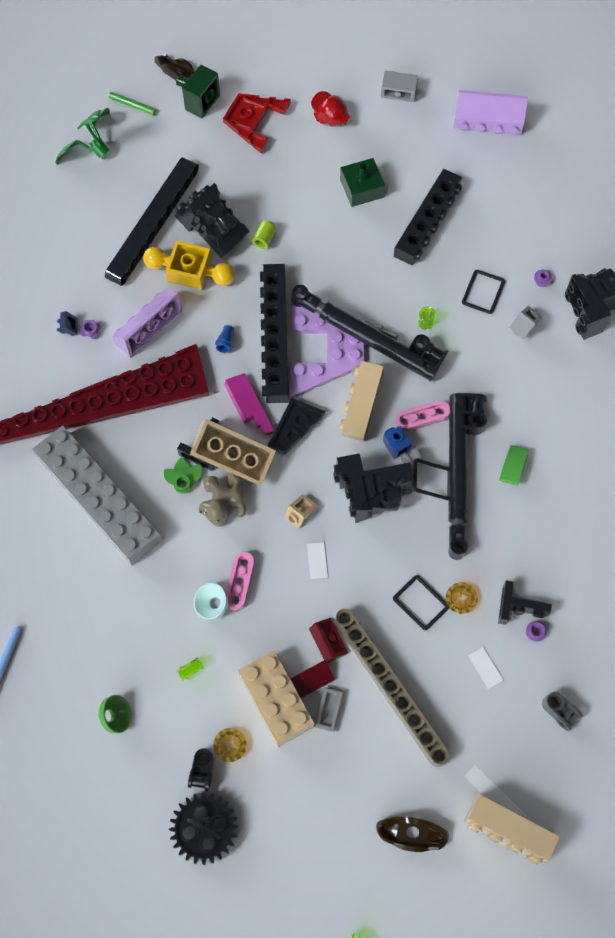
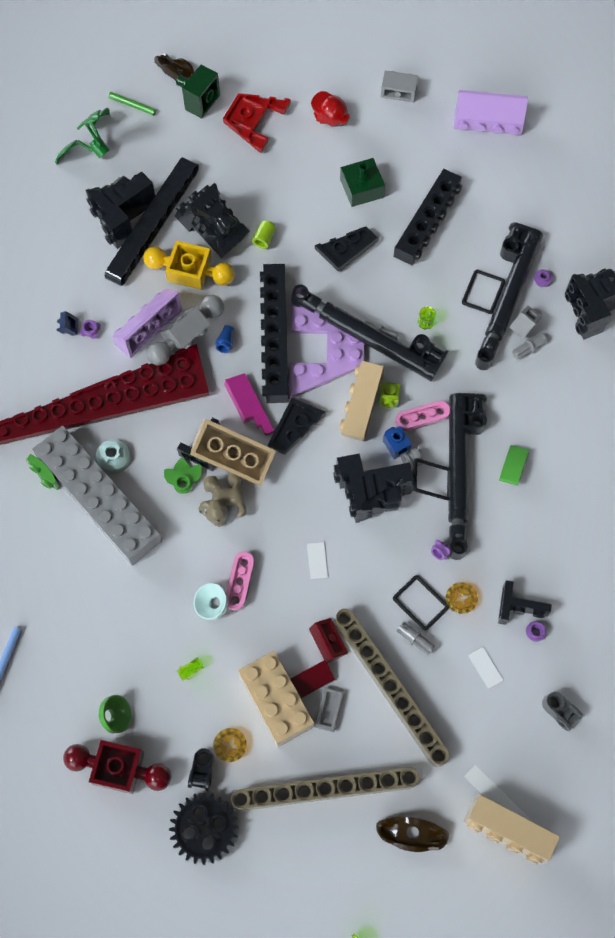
tan bracket [285,494,318,528] -> none
none -> bright green slope [26,454,60,490]
none -> dark red brick [63,740,172,794]
none -> black brick [85,171,155,249]
none -> light aqua piece [96,439,131,474]
none -> light grey brick [147,295,224,365]
none -> dark tan beam [231,767,419,811]
none -> black wing [315,226,378,272]
none -> lime bracket [379,382,400,408]
none -> light grey axle [397,622,435,655]
none -> medium lavender plate [431,540,451,560]
none -> black piece [475,222,543,370]
none -> light grey axle [512,333,547,359]

